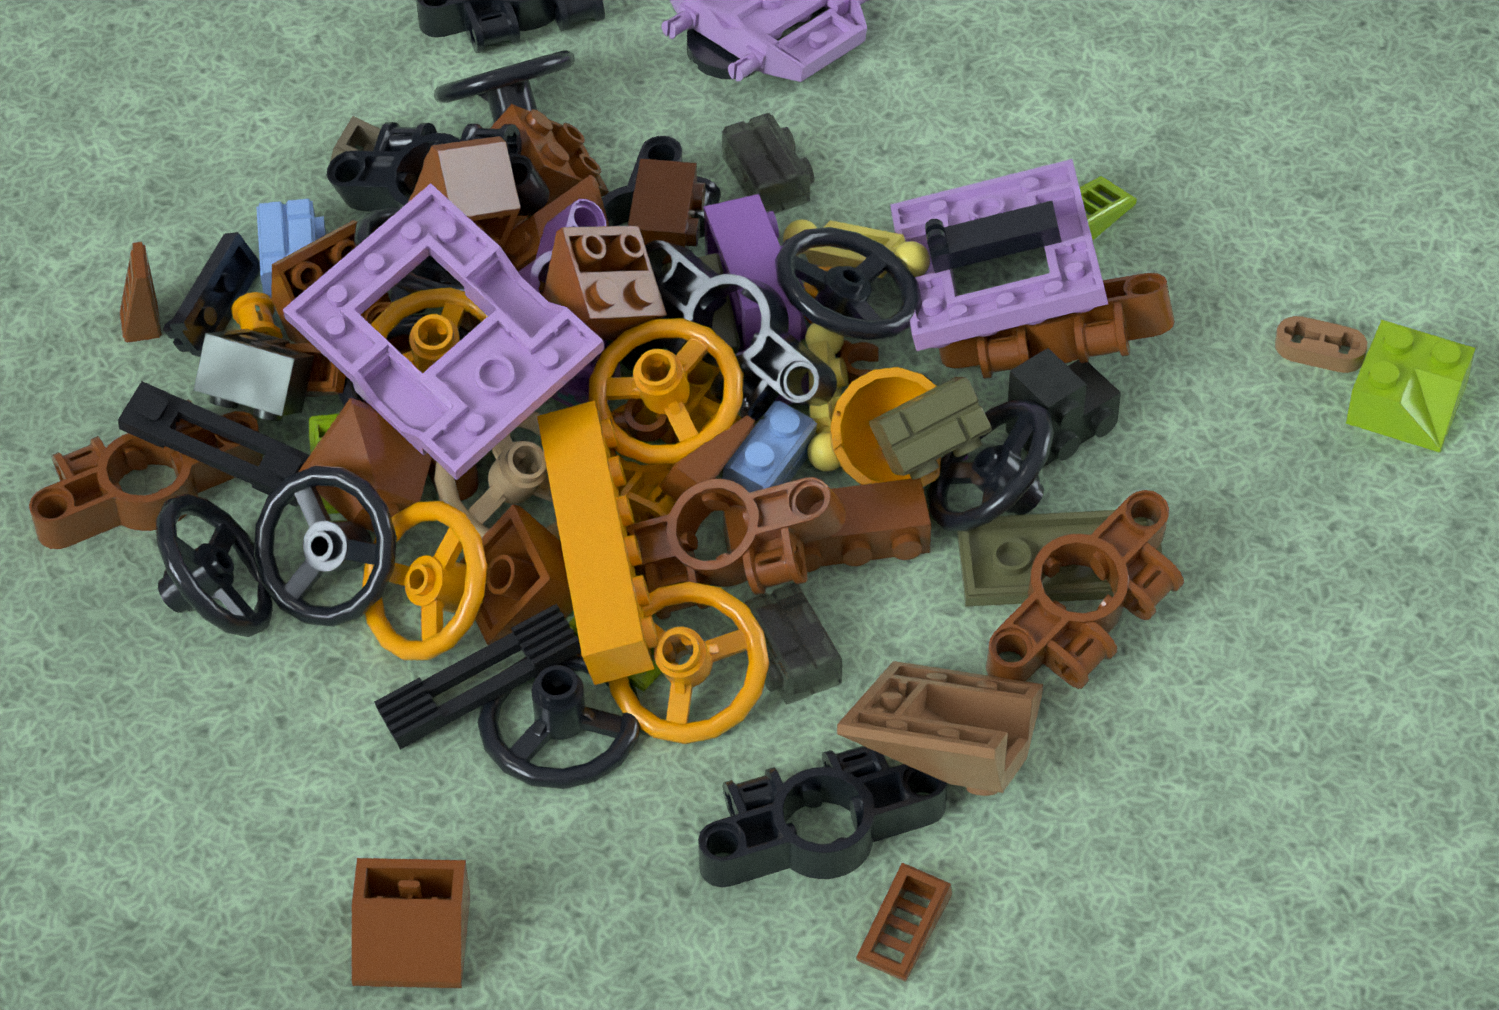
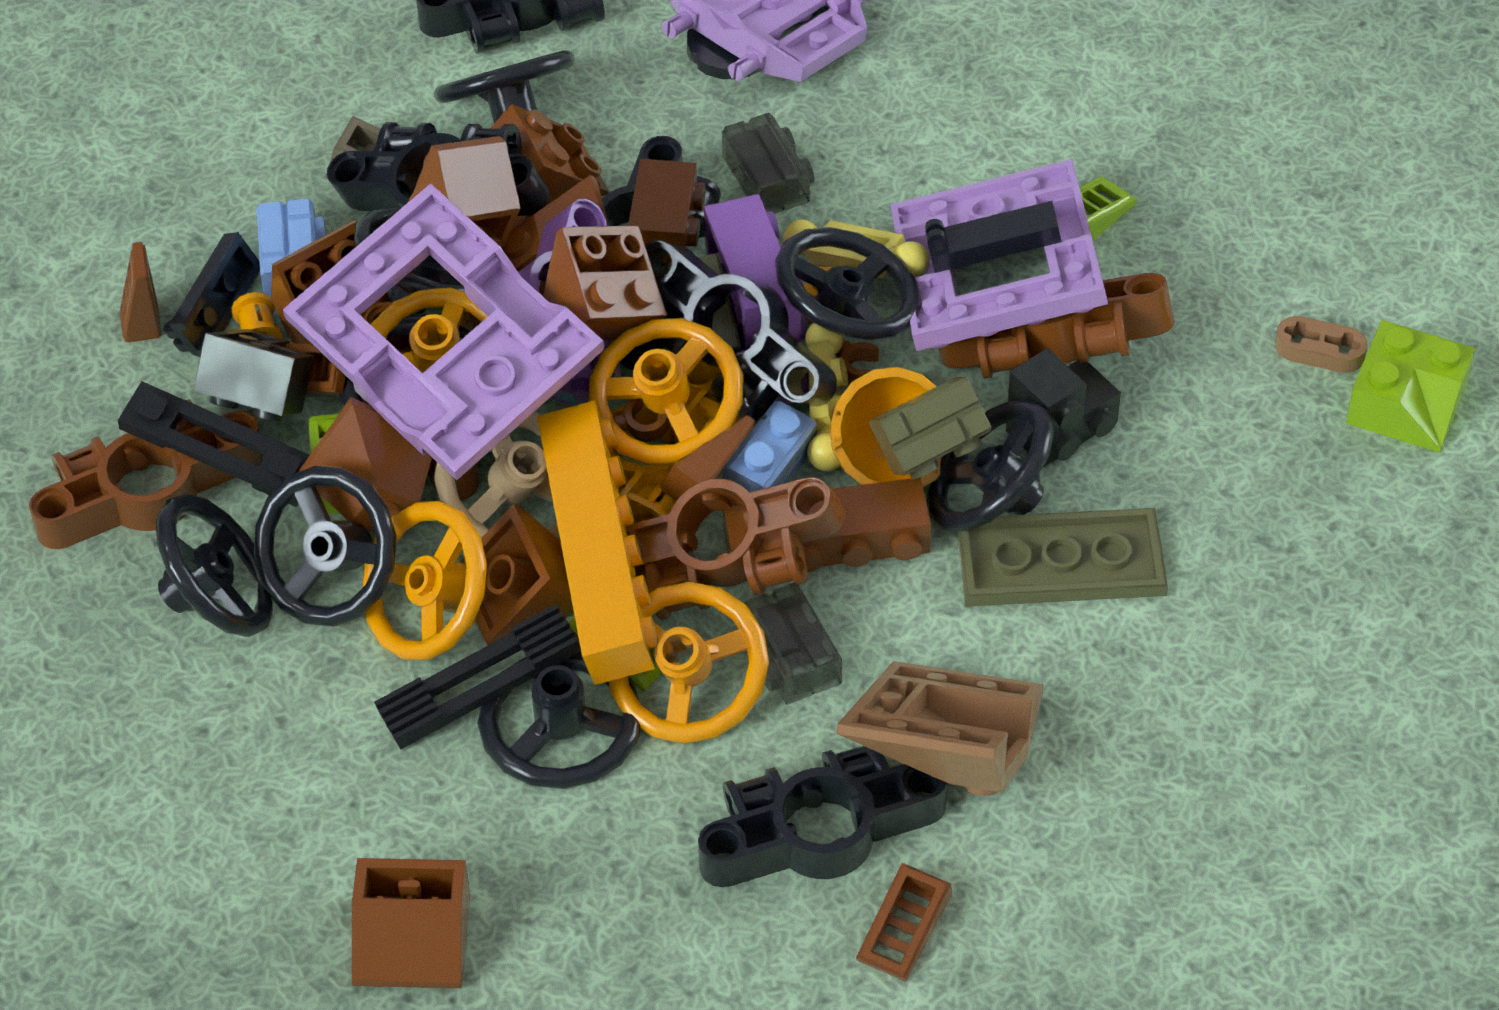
dark orange piece [986,490,1184,689] -> none

